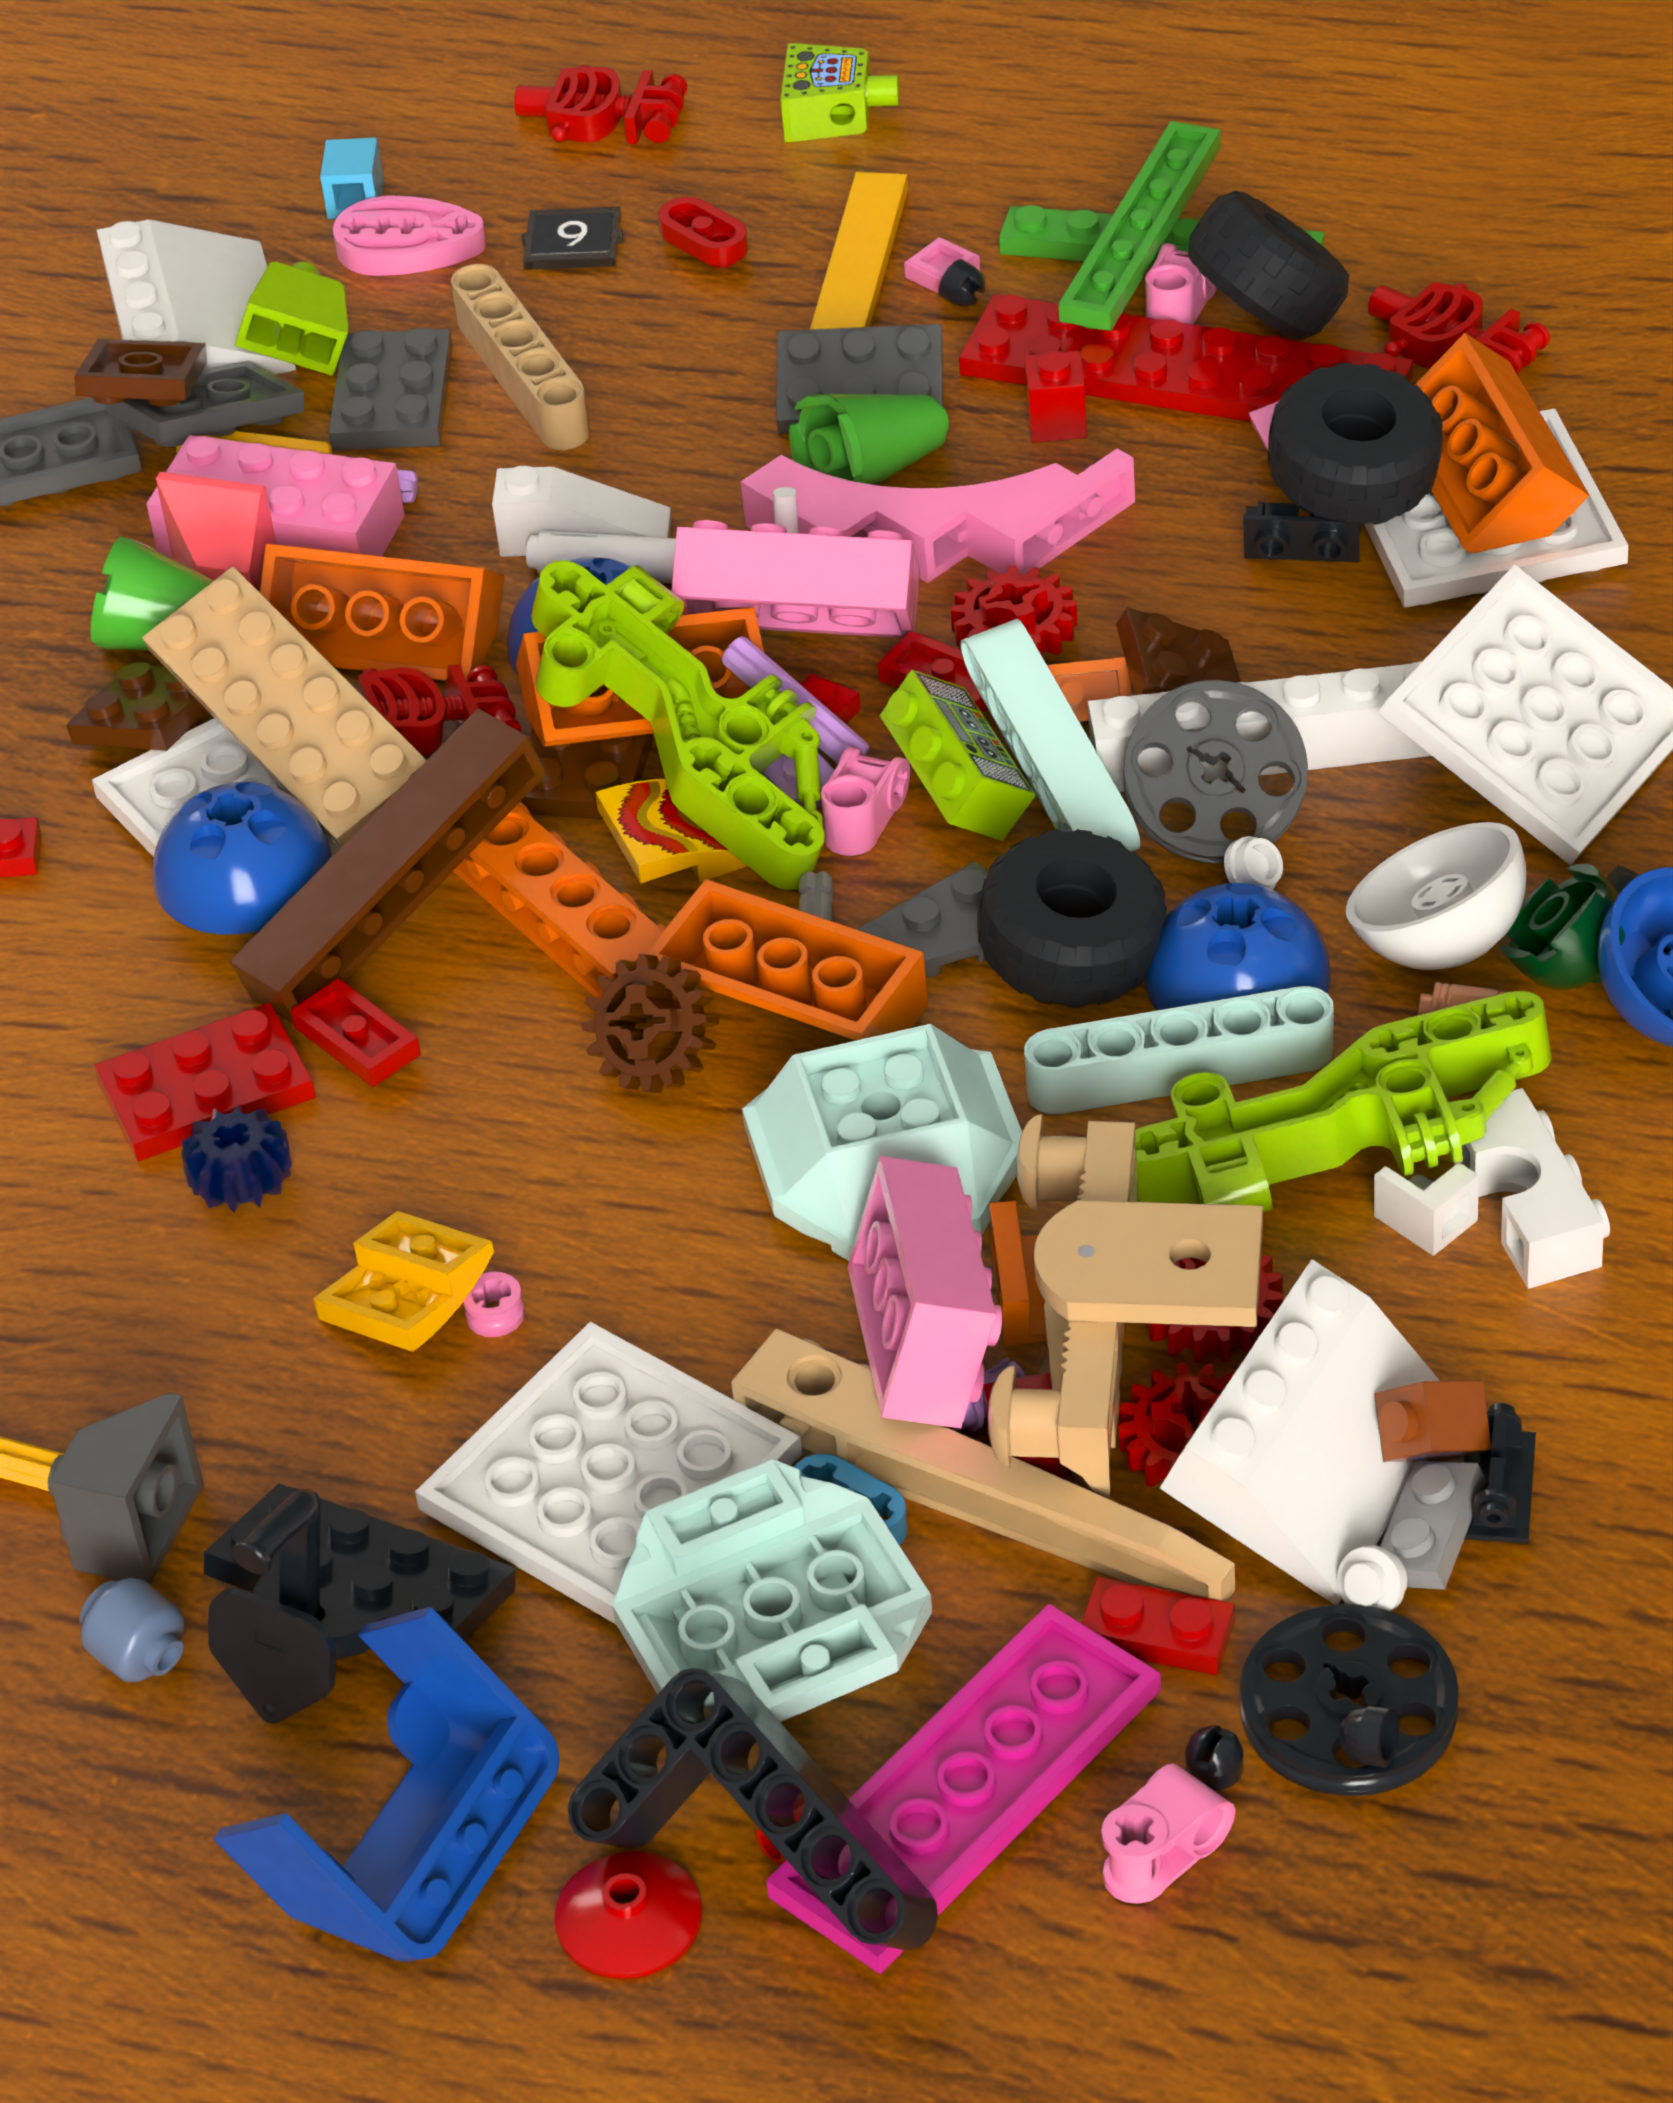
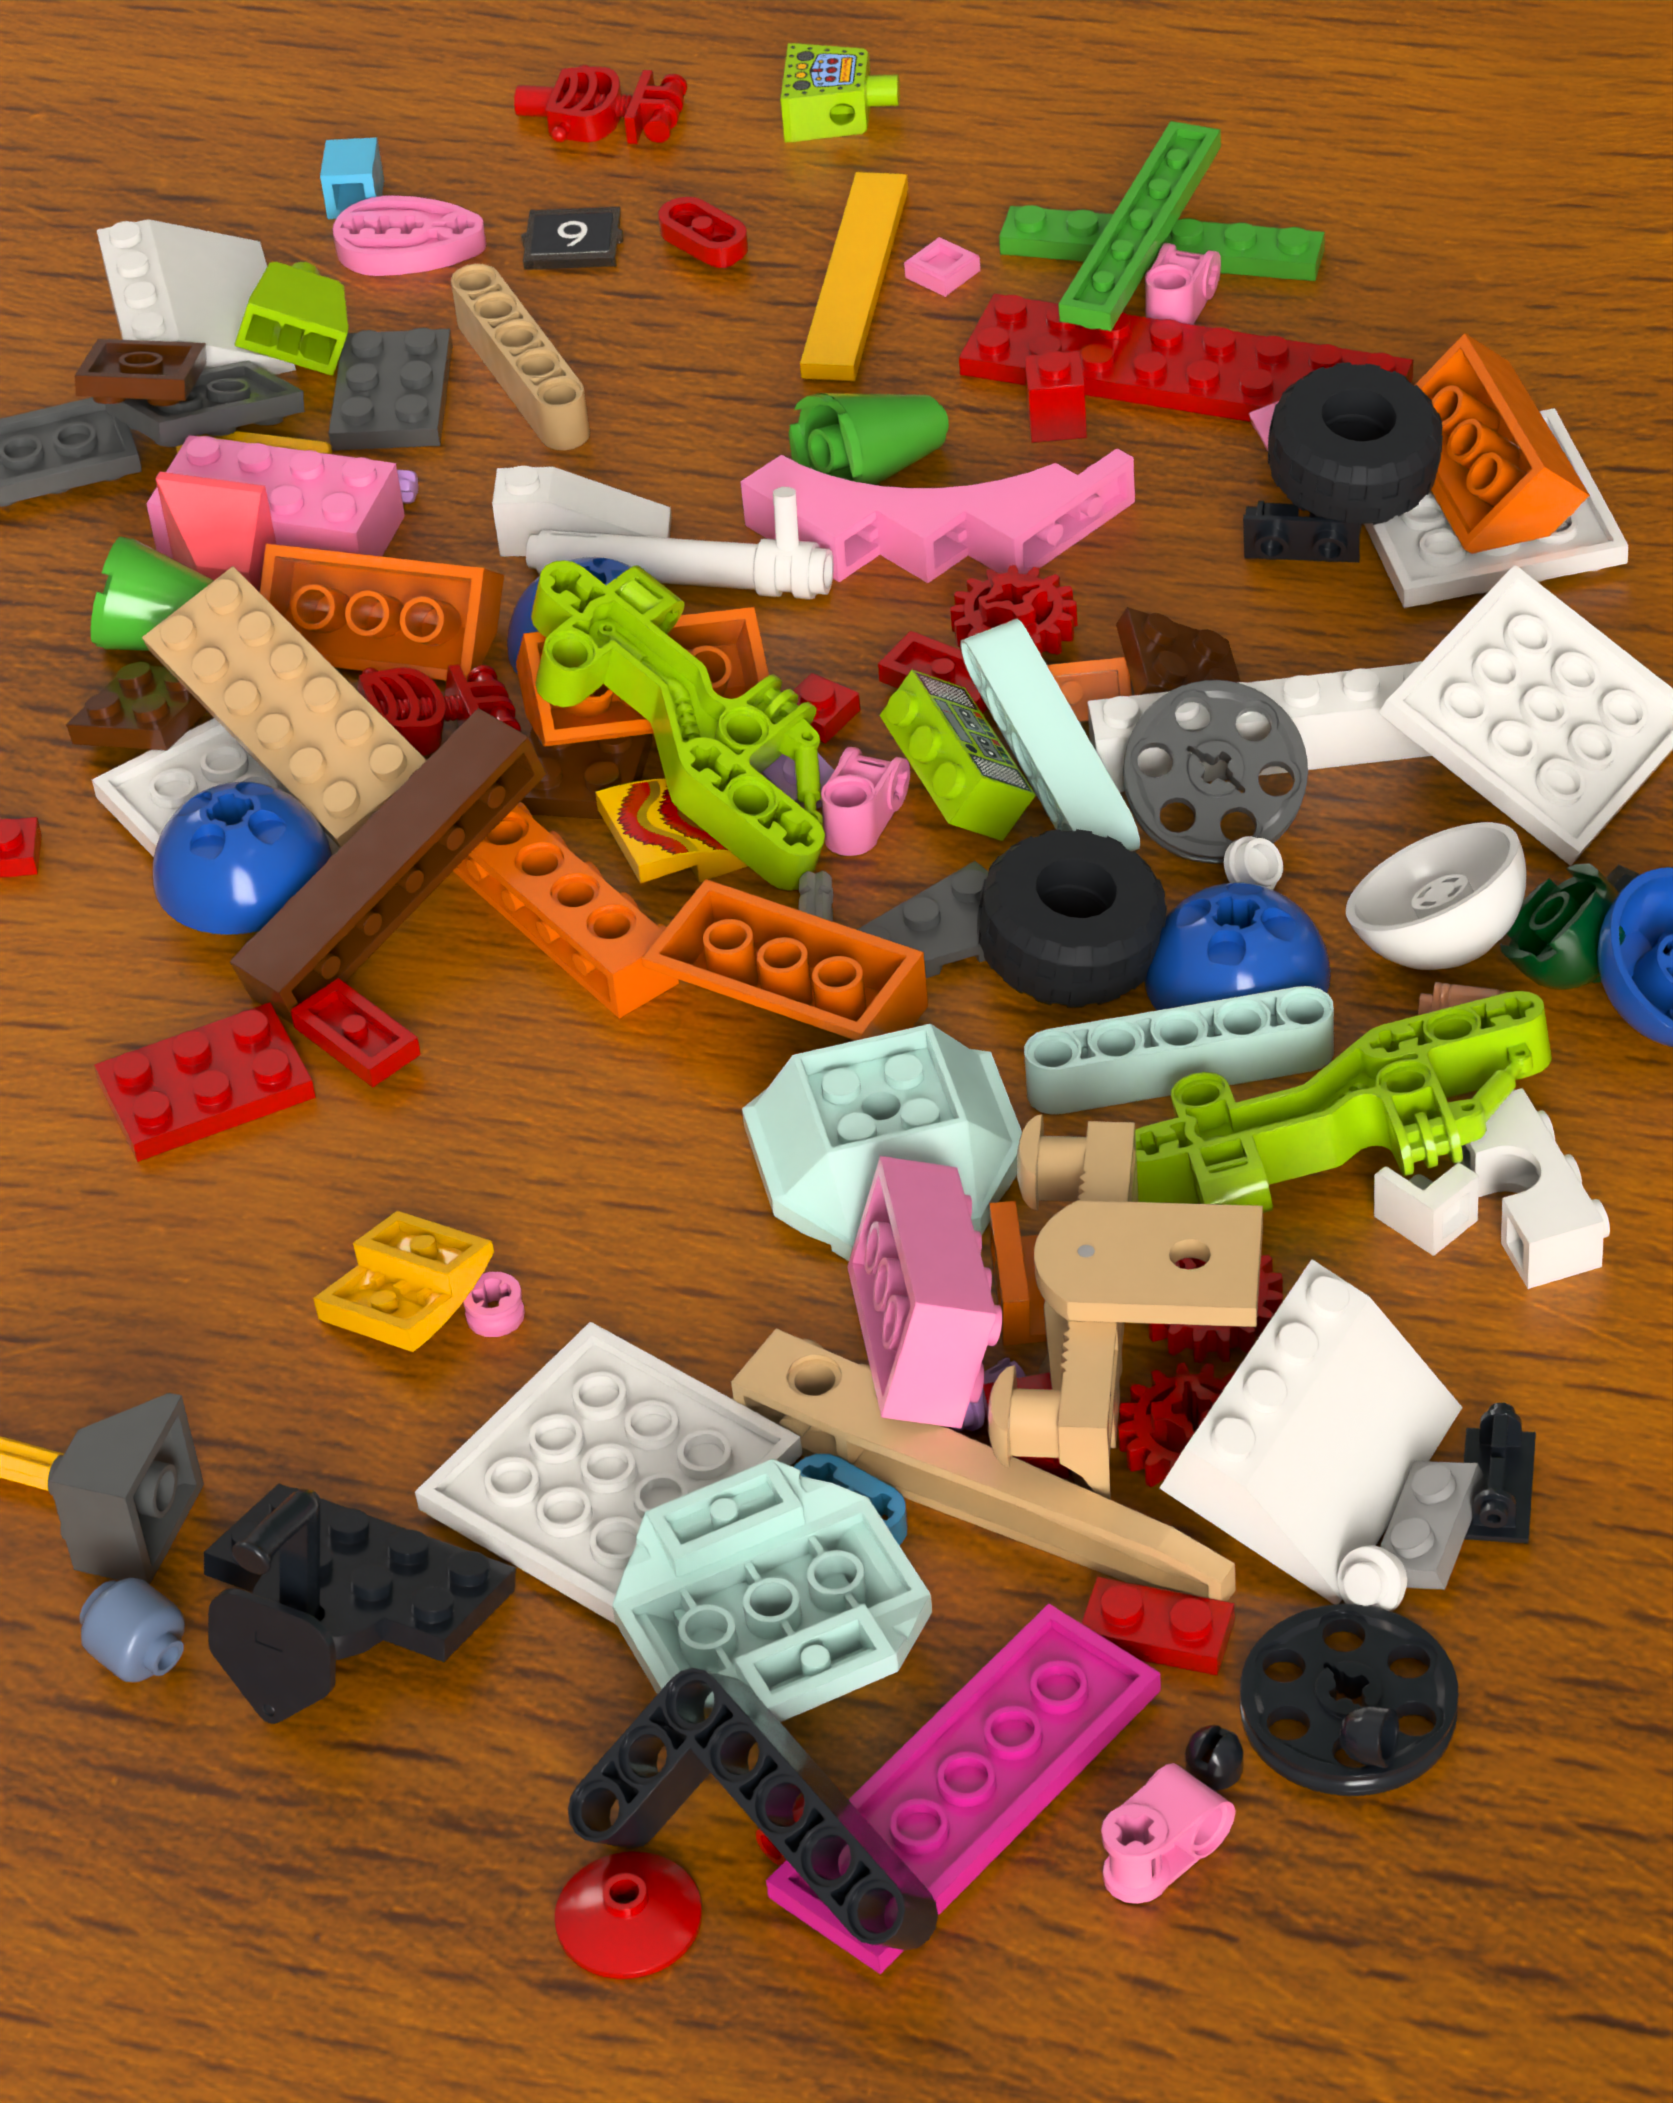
clear blue gear [181,1104,292,1213] -> none
blue windscreen [213,1606,559,1962] -> none
reddish brown gear [582,954,719,1093] -> none
bright pink brick [671,520,920,638] -> none
lavender axle [722,636,870,764] -> none
dark grey plate [776,324,943,433] -> none
black hinge [938,259,985,308] -> none
black tyre [1188,190,1349,340] -> none
red torso [1368,282,1550,375] -> none
dark orange brick [1374,1381,1492,1462] -> none

